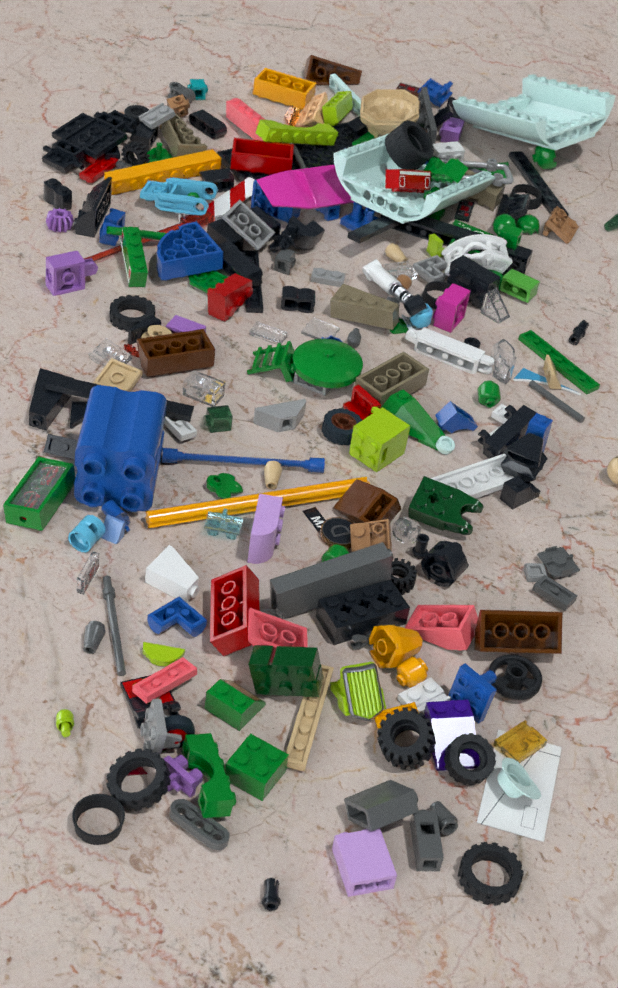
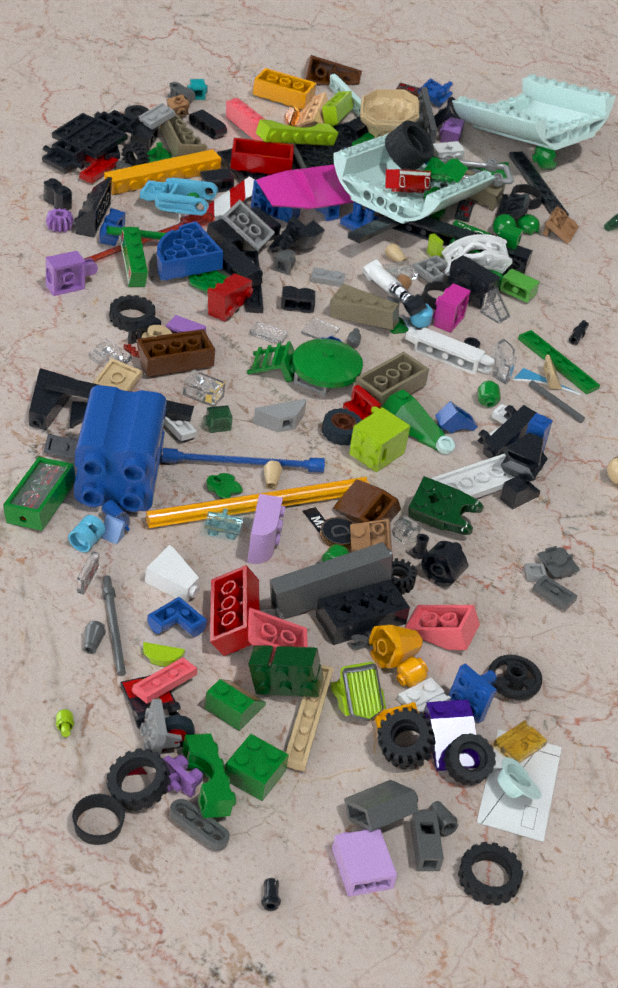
reddish brown slope [474,609,563,654] -> none

